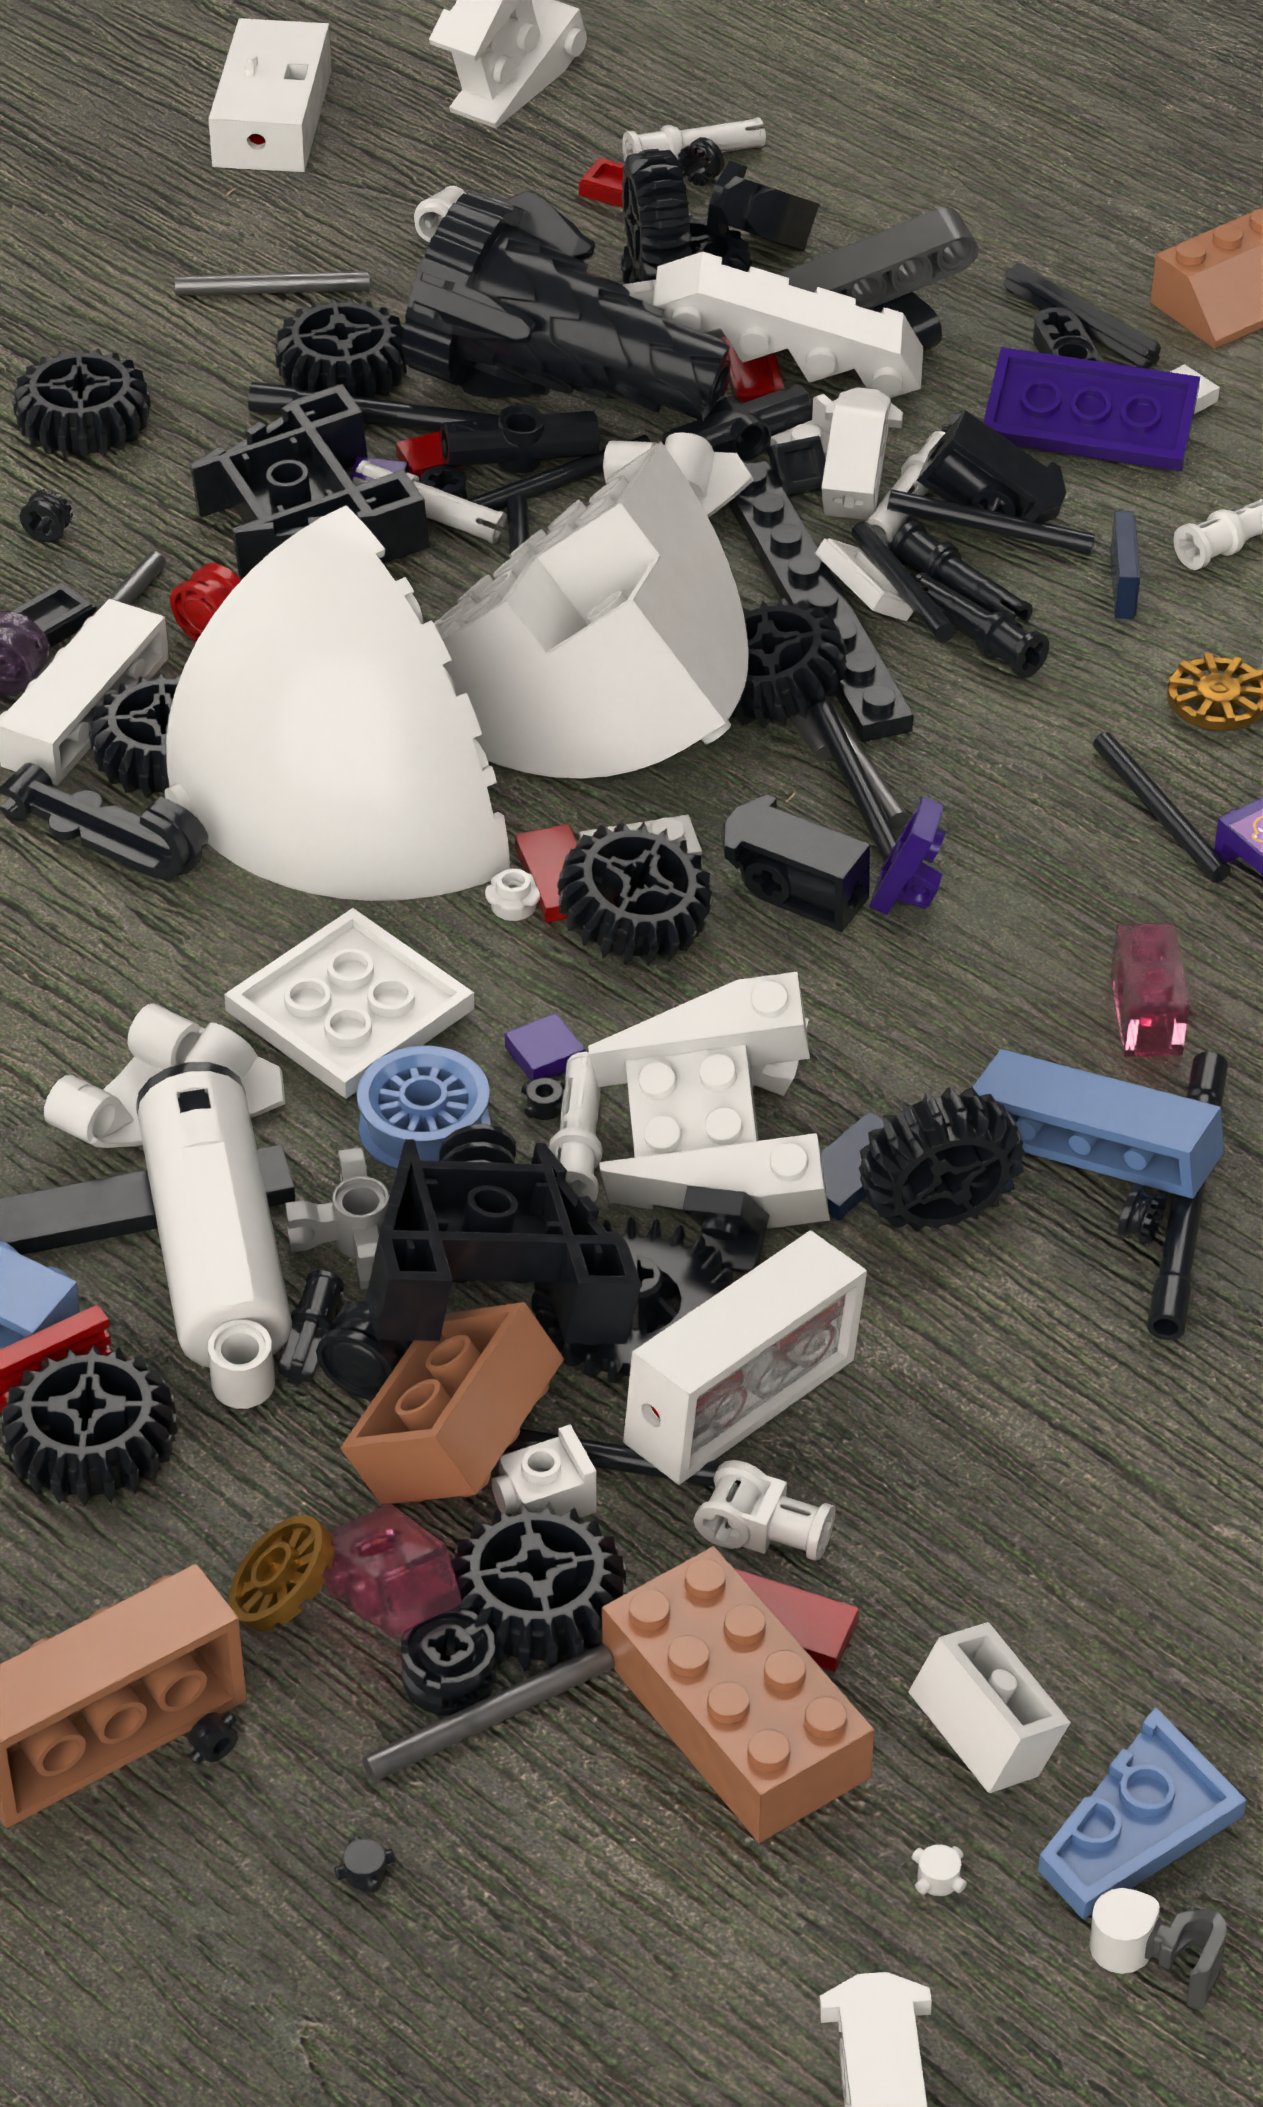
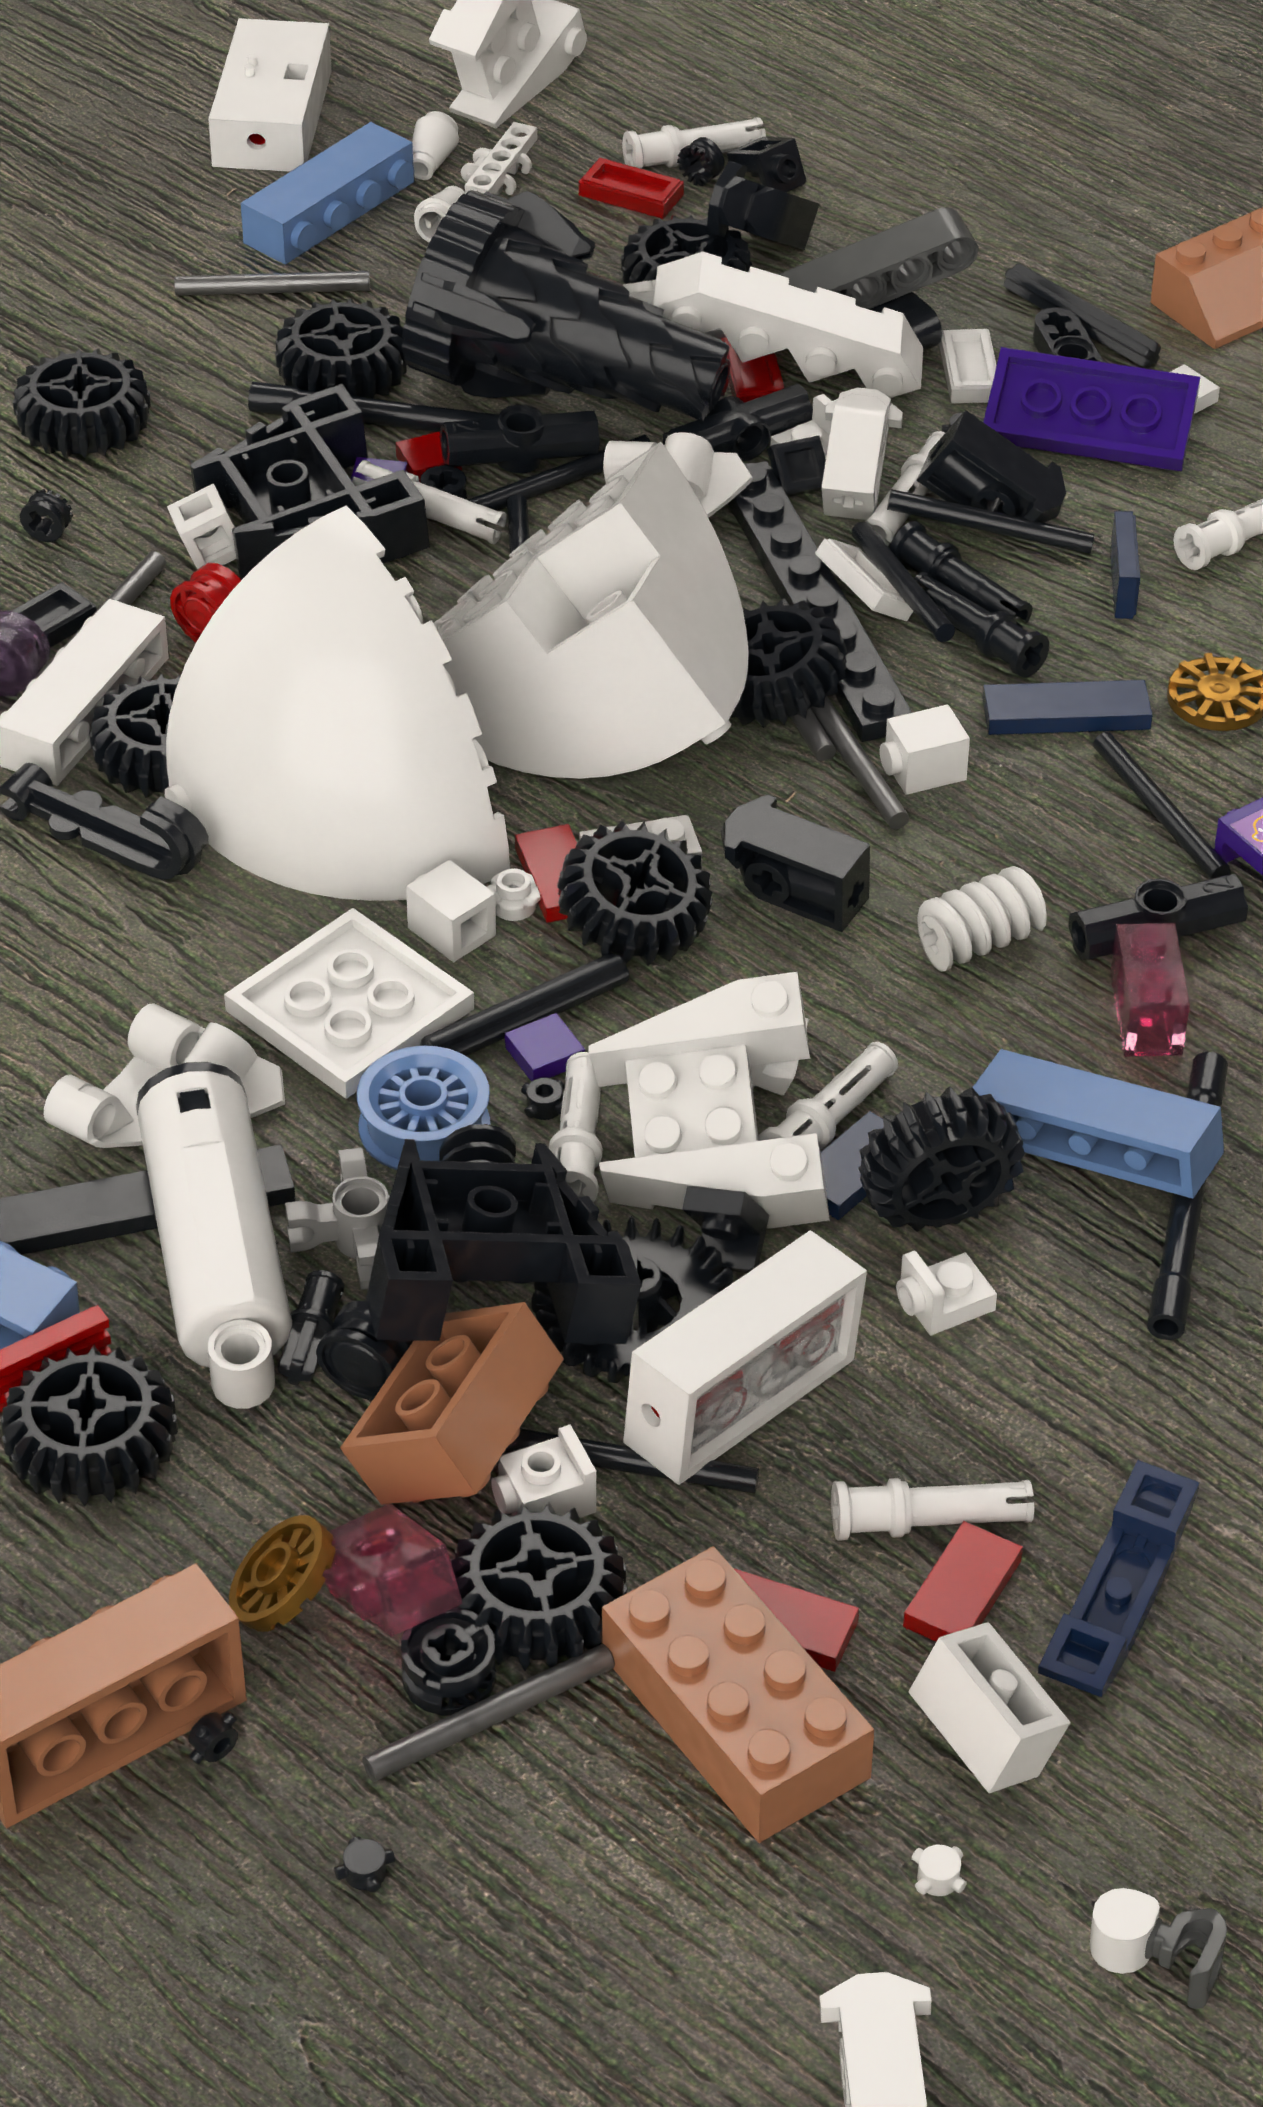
black gear [621,148,692,282] -> none
white connector [694,1460,836,1561] -> none
black bar [811,701,898,862] -> none
dark purple hinge [869,796,945,915] -> none
medium blue wing [1038,1707,1247,1919] -> none
black bush [1117,1184,1167,1246] -> none
none -> white brick [167,483,236,570]
none -> medium blue brick [241,122,414,264]
none -> white brick [406,860,496,963]
none -> white cone [412,111,459,180]
none -> black axle [420,953,630,1056]
none -> white piece [461,122,537,195]
none -> black bracket [726,137,806,192]
none -> white pin [758,1042,898,1149]
none -> white pin [831,1478,1034,1541]
none -> white brick [880,704,970,795]
none -> white bracket [896,1250,997,1336]
none -> tile [903,1521,1023,1642]
none -> white piece [917,866,1047,972]
none -> white tile [939,329,997,404]
none -> tile [982,680,1152,735]
none -> dark blue slope [1038,1460,1200,1698]
none -> black piece [1068,874,1248,961]

